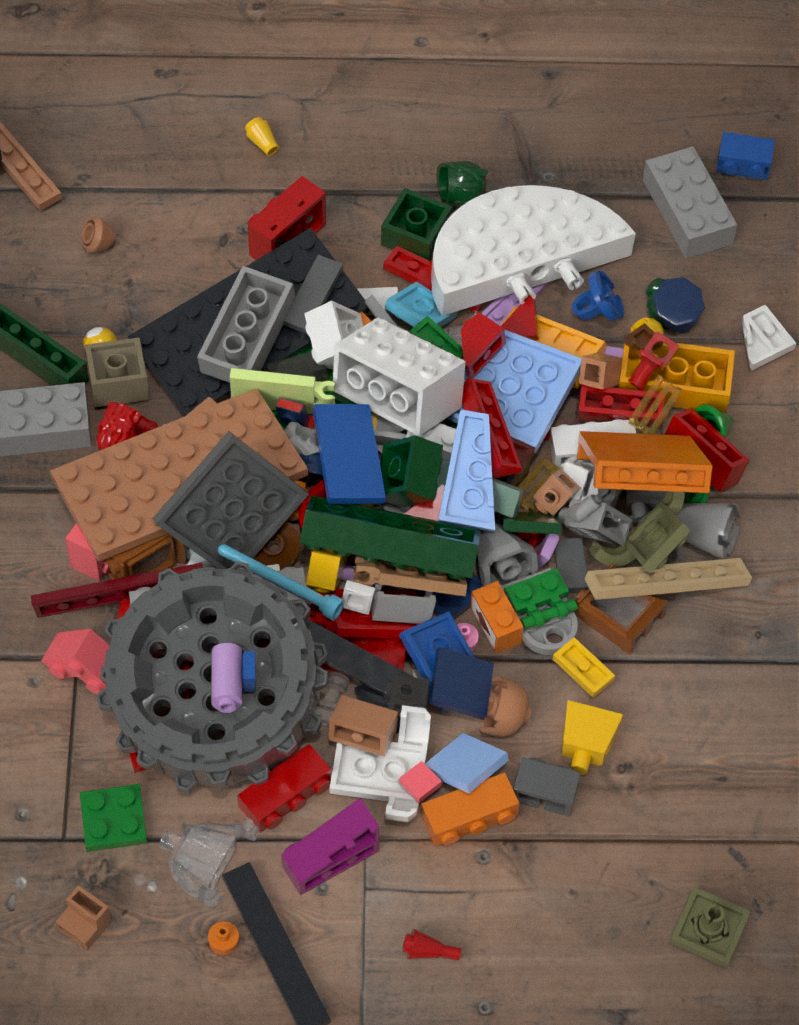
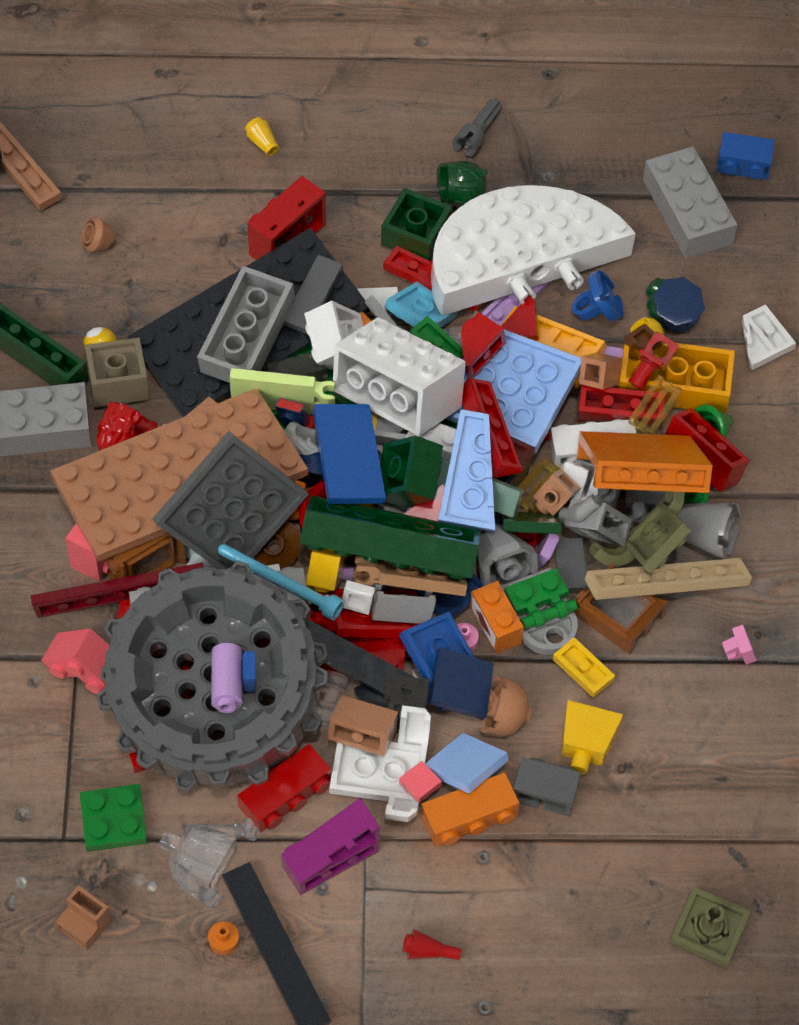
none -> dark grey piece [452,98,502,157]
none -> bright pink tile [722,625,757,665]

